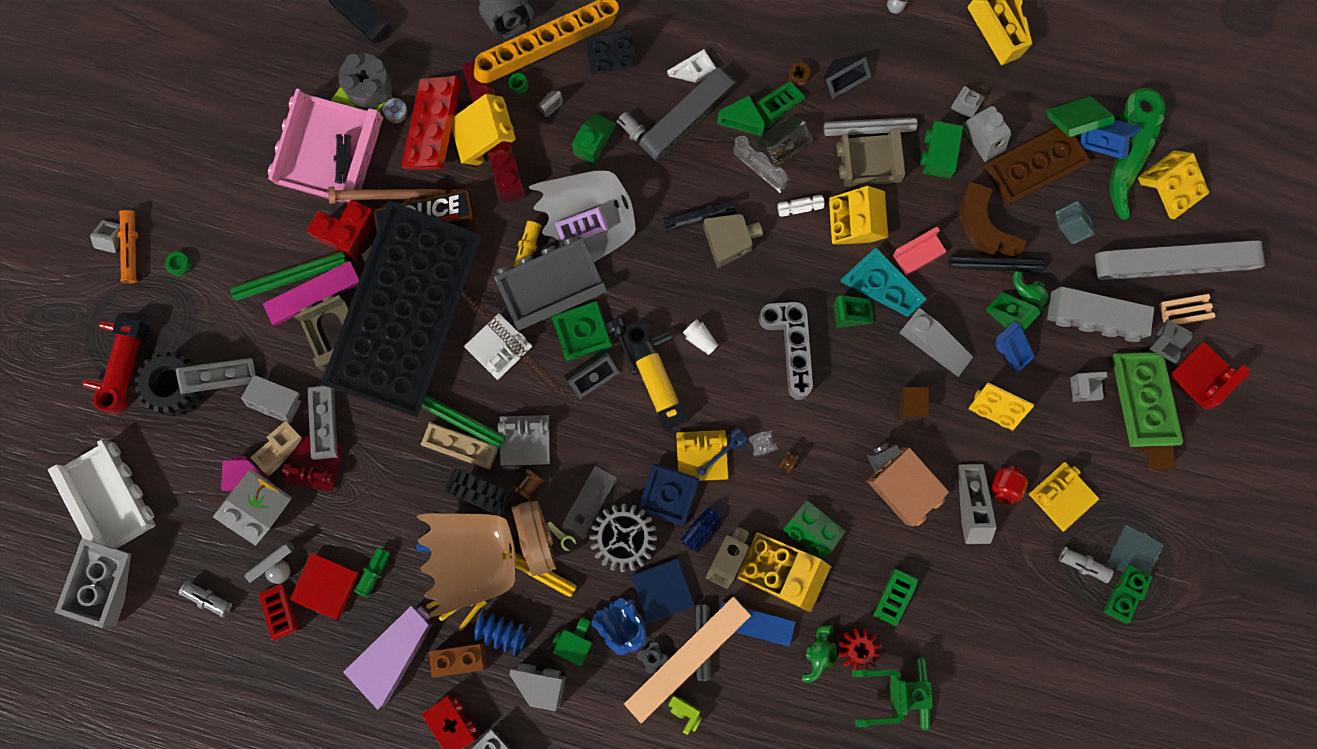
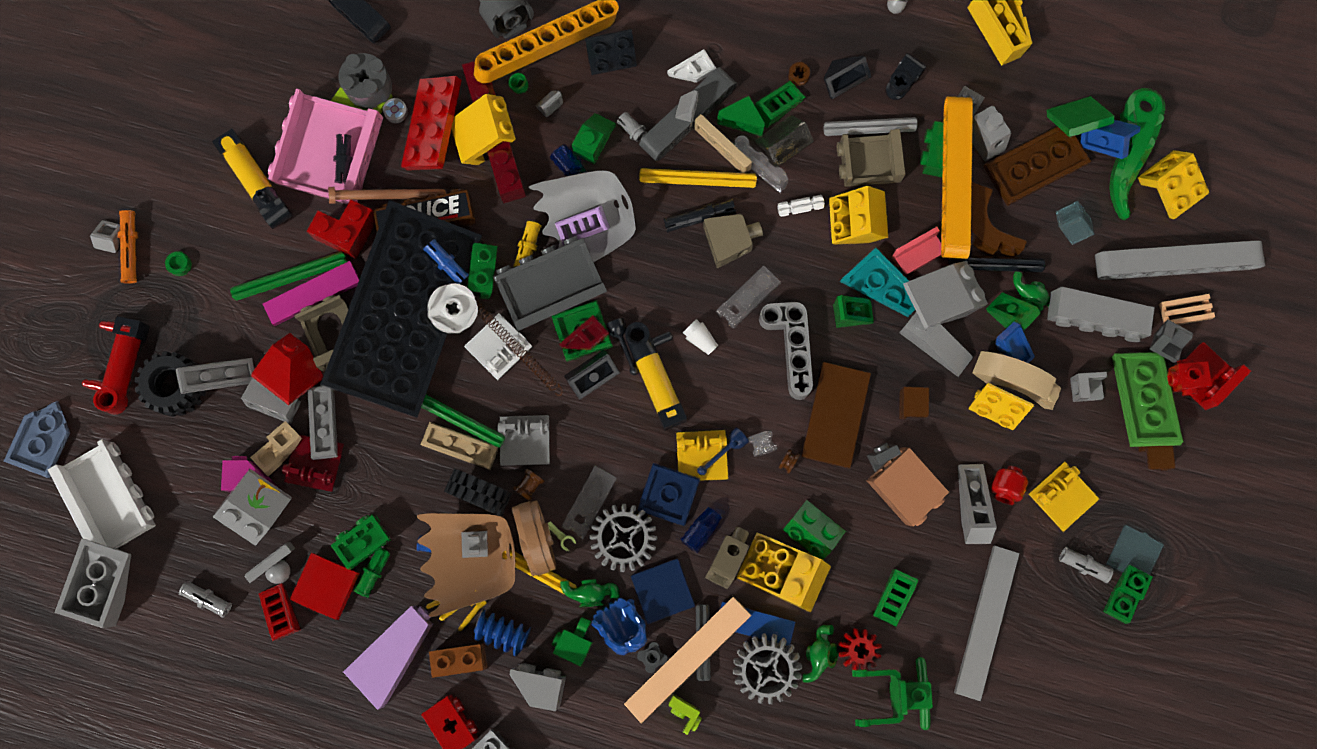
none -> sand blue tile [4,401,70,478]
none -> piece [212,128,293,229]
none -> red slope [251,333,323,405]
none -> green bracket [331,515,391,570]
none -> blue pin [423,239,469,284]
none -> white plate [427,283,478,333]
none -> light grey tile [461,531,488,558]
none -> green bracket [467,243,498,299]
none -> clear blue hinge [550,144,587,177]
none -> dark red tile [559,315,609,350]
none -> green piece [560,580,620,607]
none -> yellow axle [639,168,757,188]
none -> light grey slope [675,90,699,122]
none -> tan tile [695,114,752,173]
none -> clear plate [716,266,781,329]
none -> light grey gear [733,633,802,704]
none -> reddish brown tile [801,362,871,469]
none -> black piece [885,53,927,100]
none -> light grey slope [903,261,988,329]
none -> light orange beam [941,96,973,259]
none -> light grey tile [954,546,1019,701]
none -> tan arch [972,351,1061,410]
none -> red brick [1167,359,1212,396]

